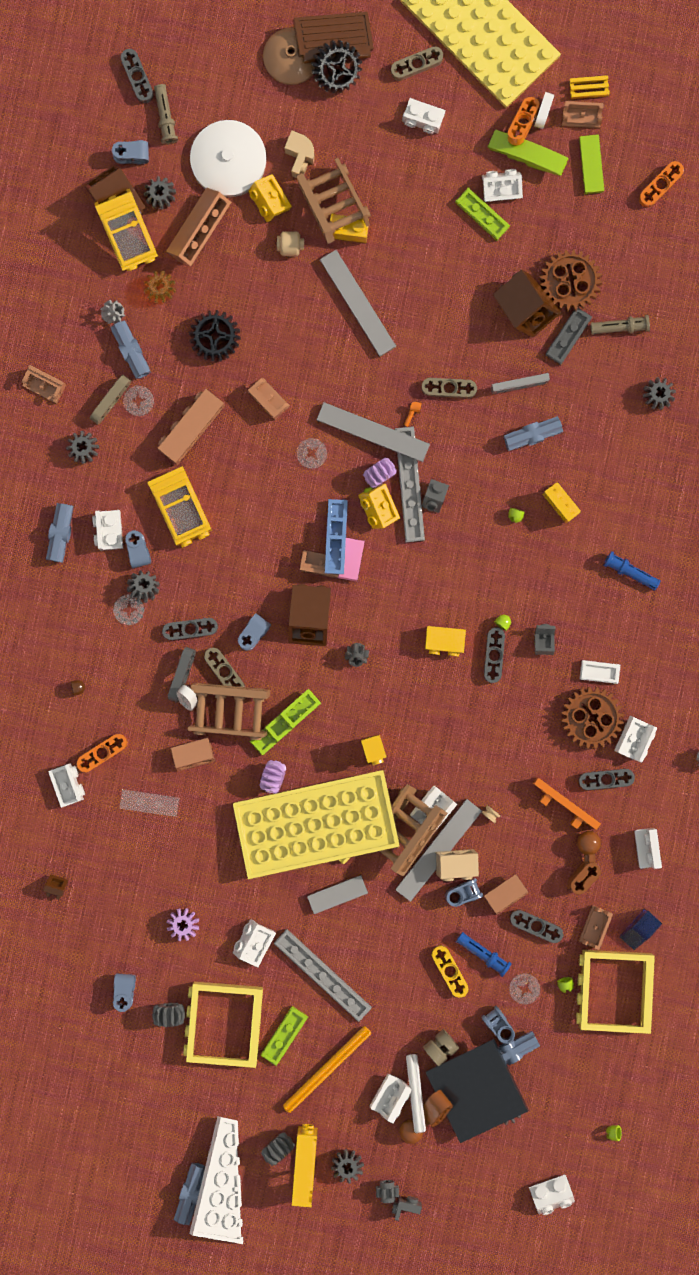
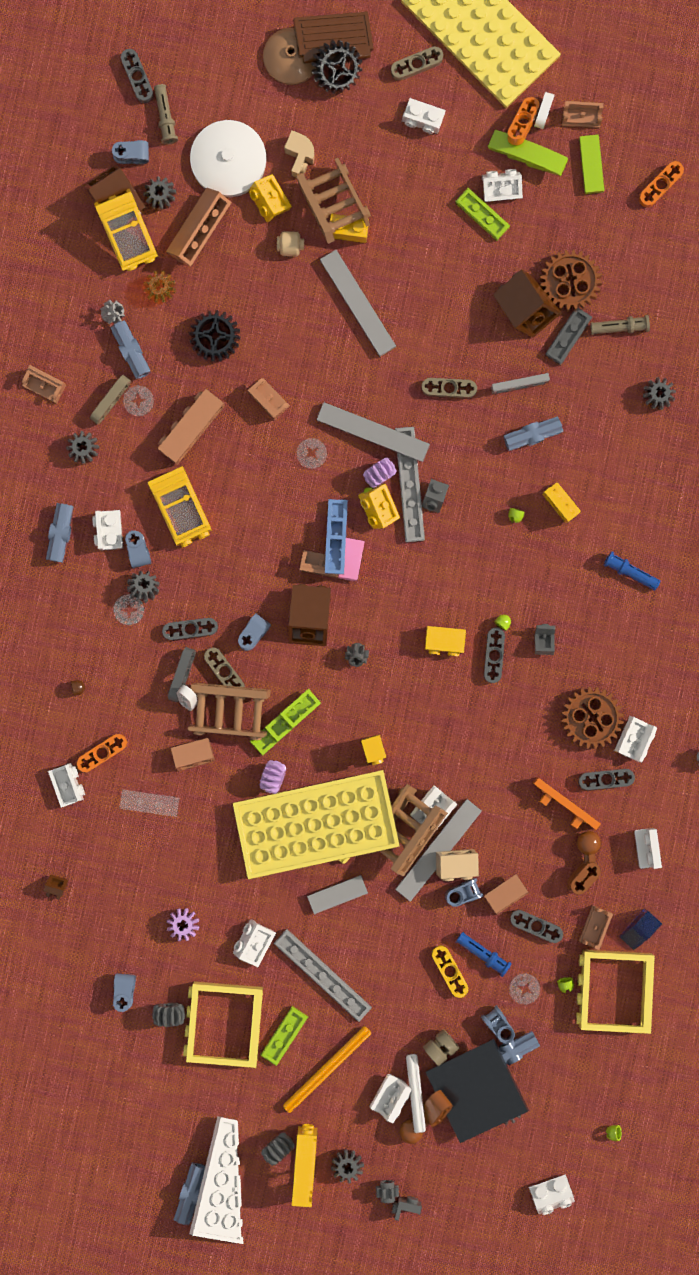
orange hand [404,402,421,427] -> none
tan bush [481,805,500,823] -> none
yellow tile [569,76,609,99] -> none
white tile [580,660,620,684] -> none

